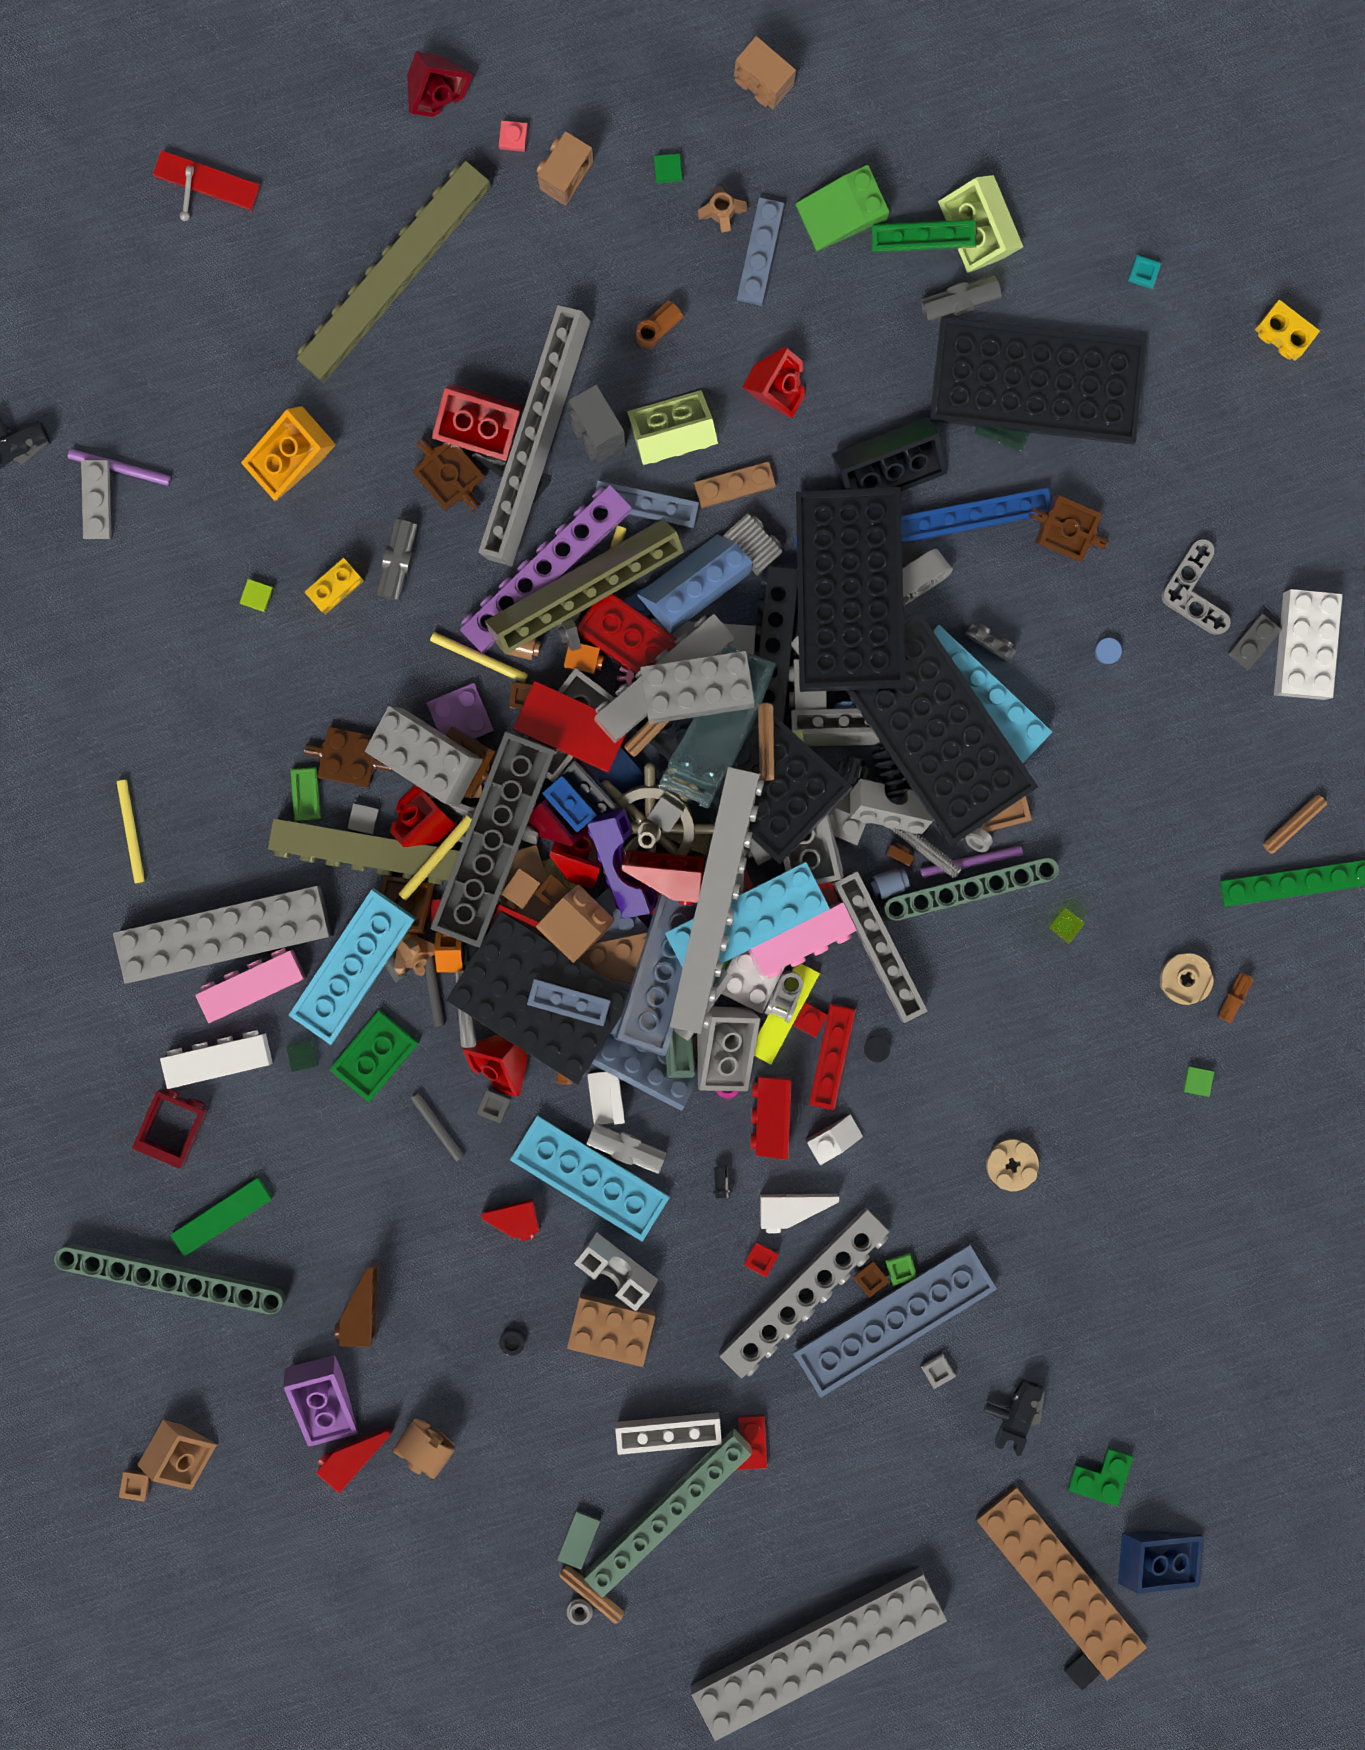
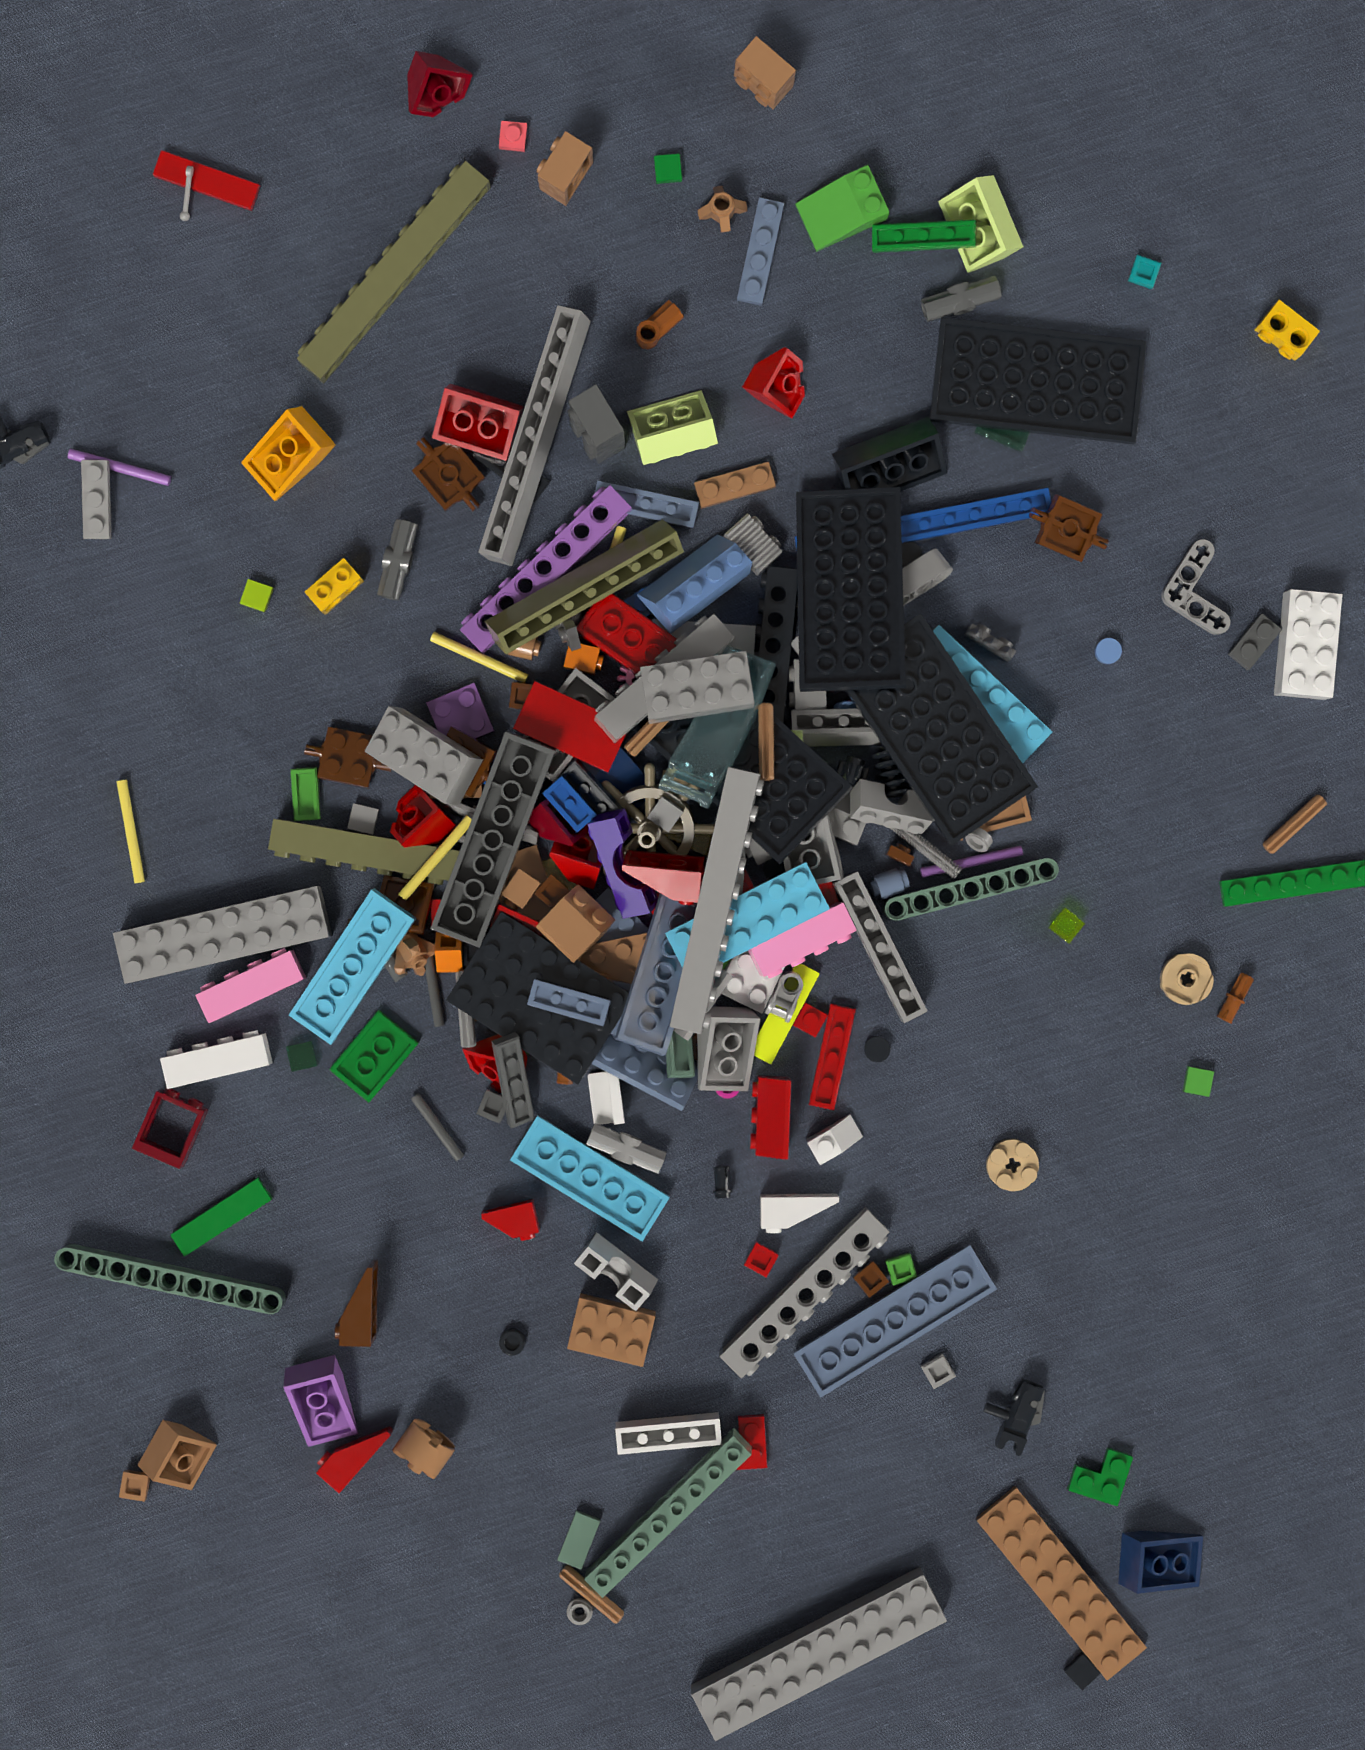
none -> dark grey tile [491,1032,535,1129]

